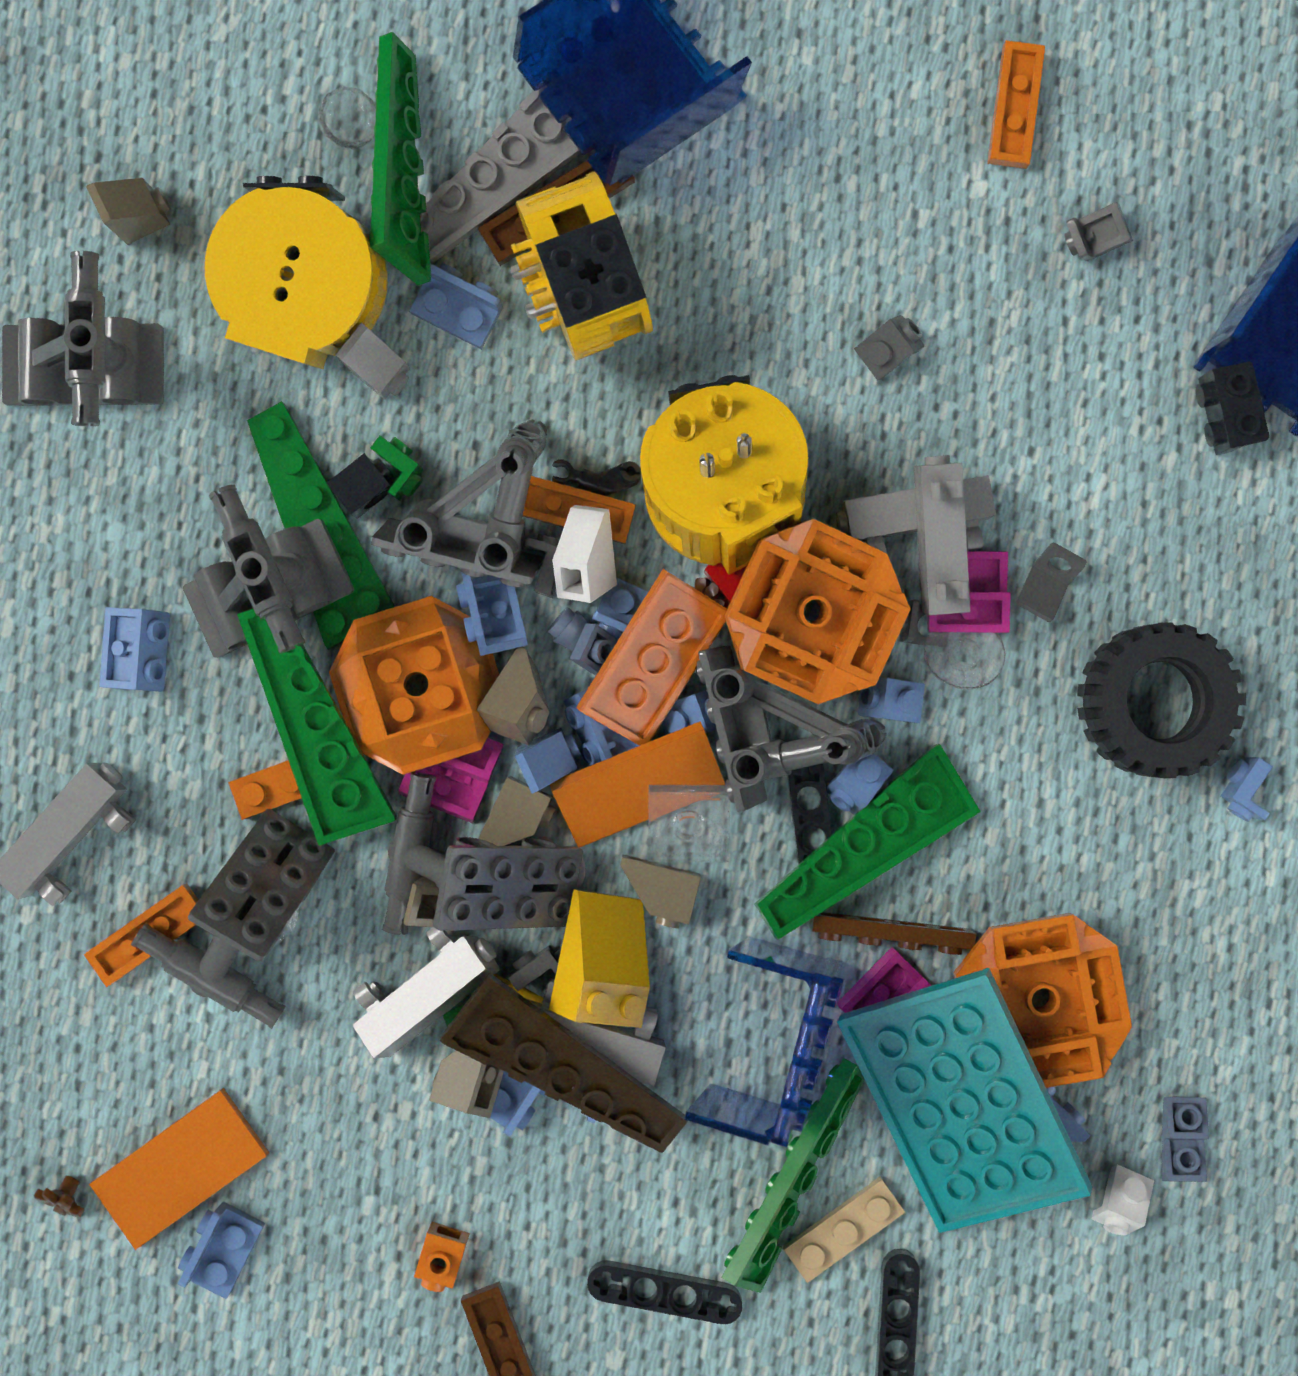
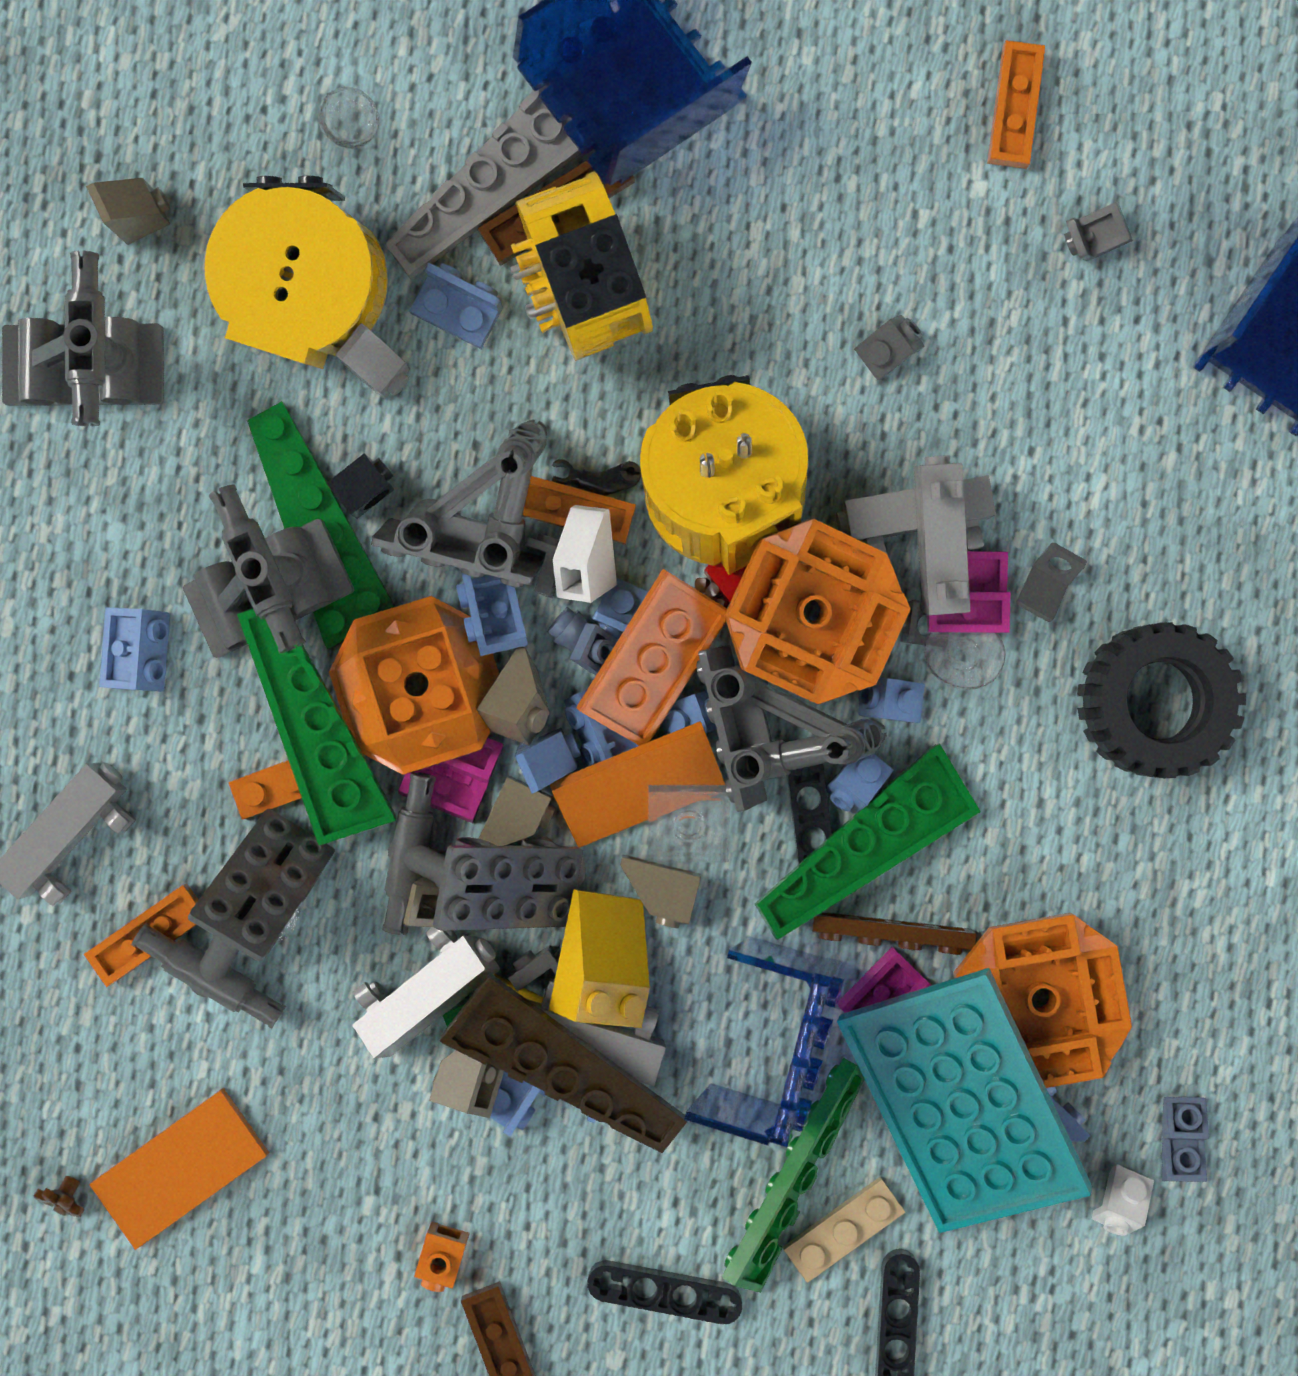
medium blue bracket [178,1202,265,1299] -> none
green wing [369,31,431,286] -> none
green bracket [370,435,423,501] -> none
black bracket [1195,361,1270,455] -> none
medium blue bracket [1220,757,1273,822] -> none

